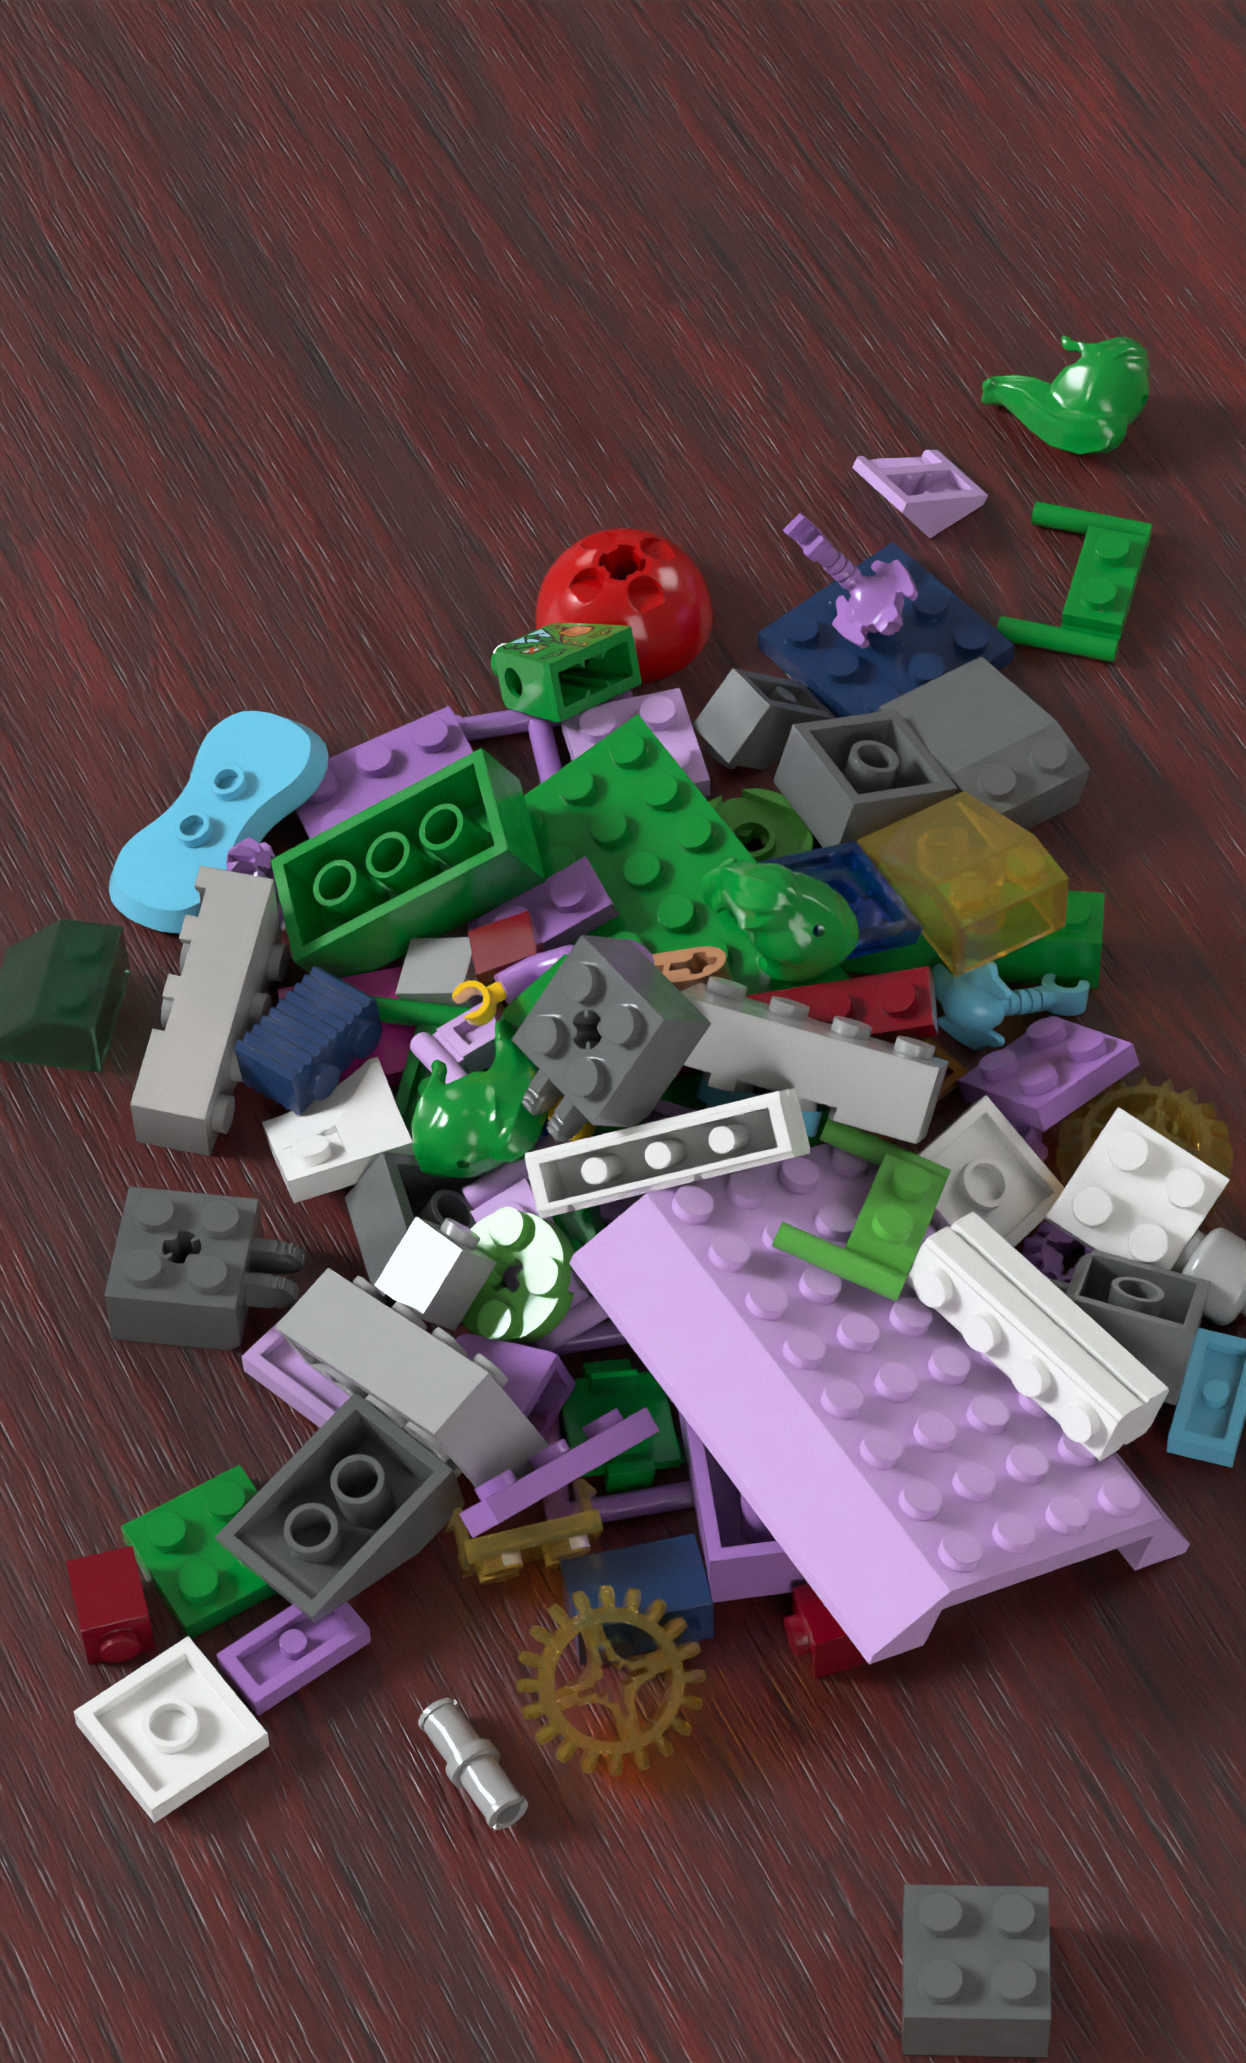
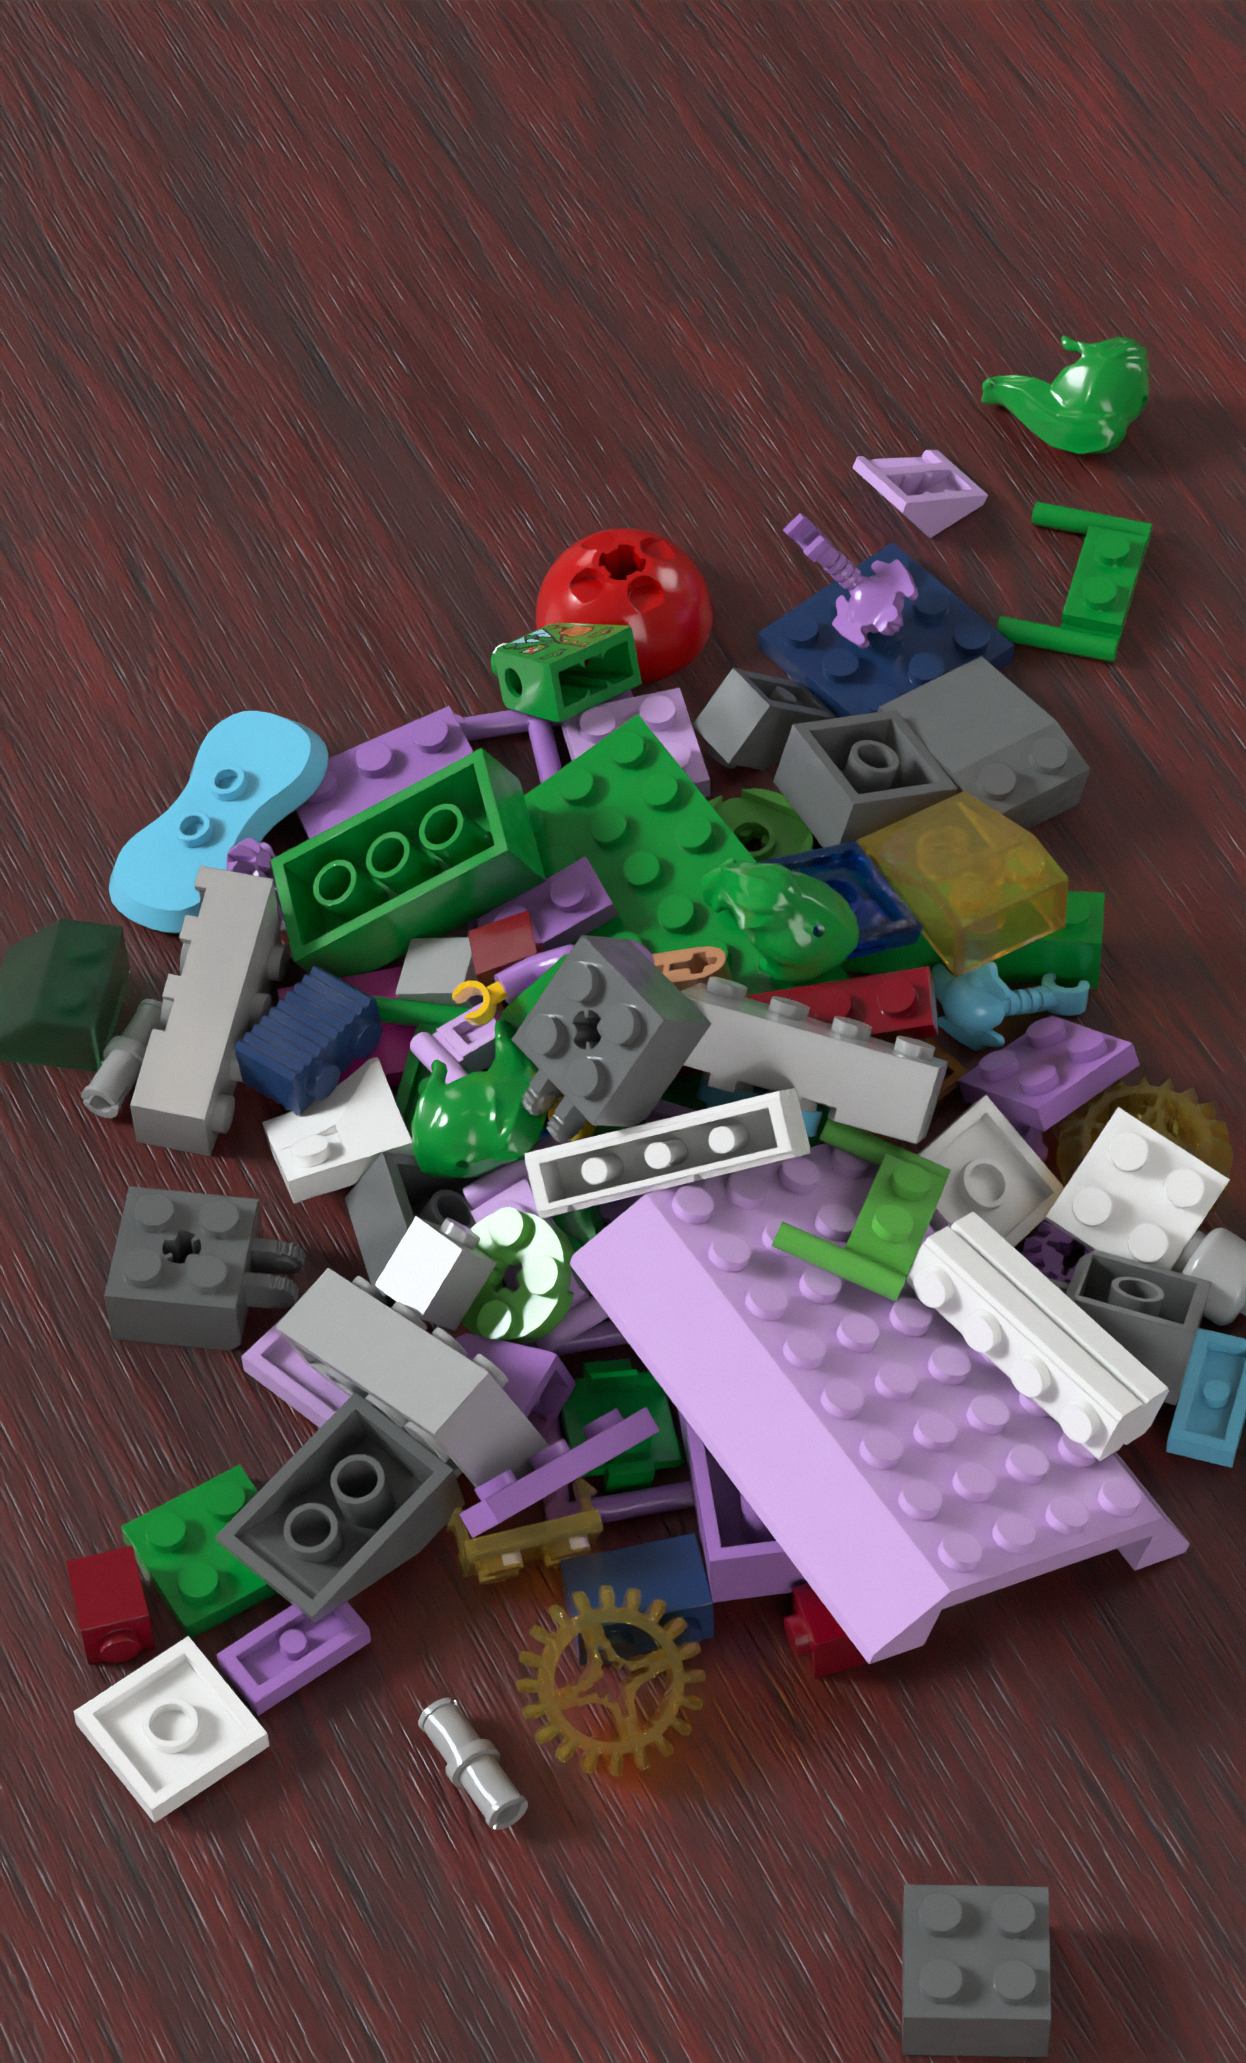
none -> light grey pin [81,999,166,1118]

